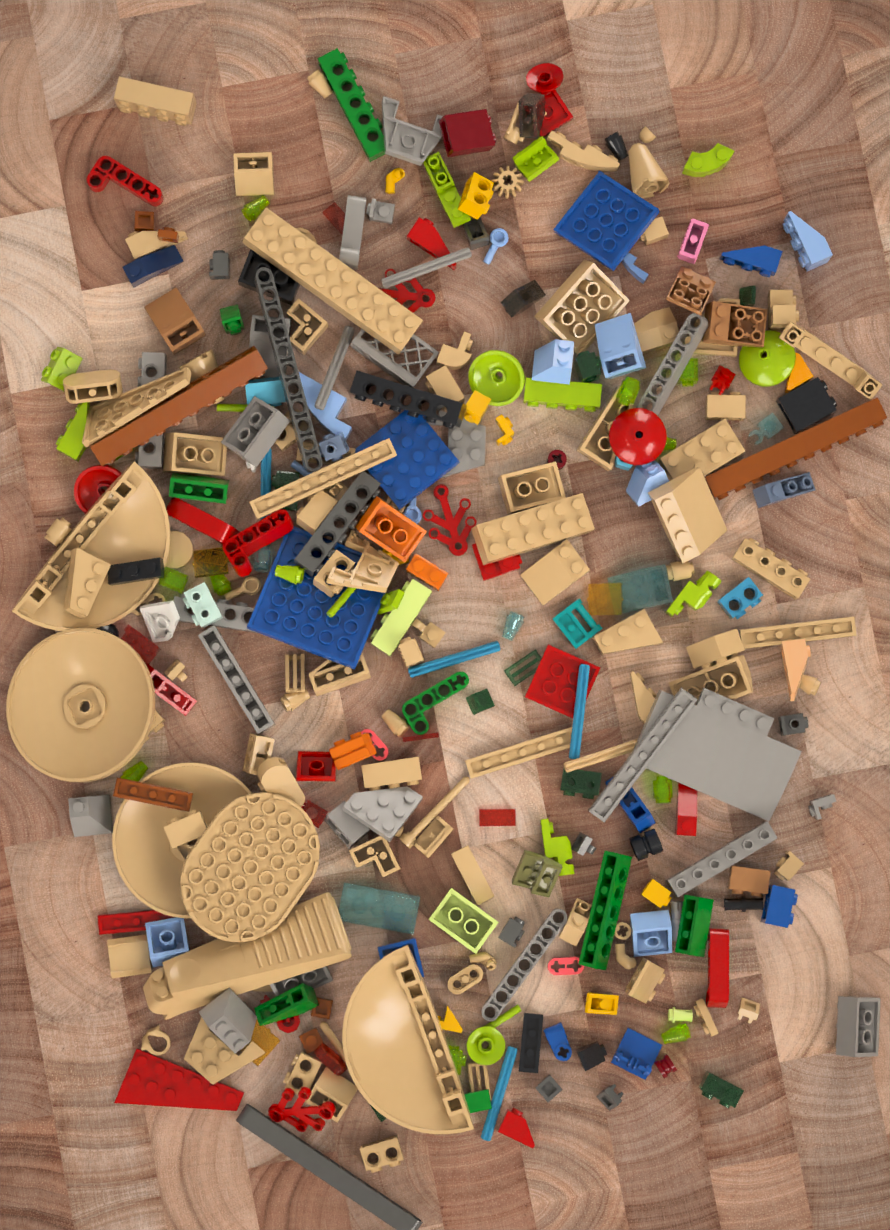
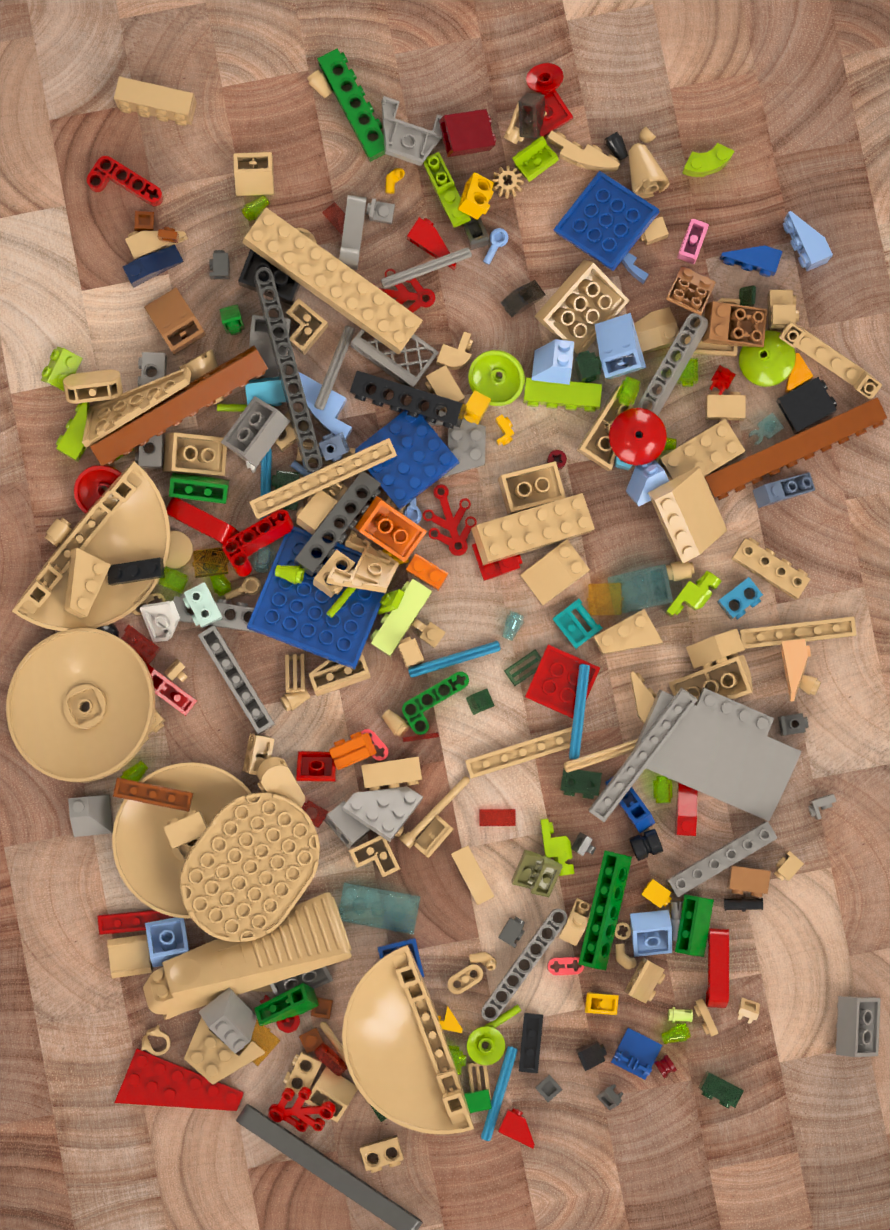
yellowish green brick [429,888,499,954] -> none
blue piece [543,1022,572,1061] -> none
blue brick [761,884,798,928] -> none

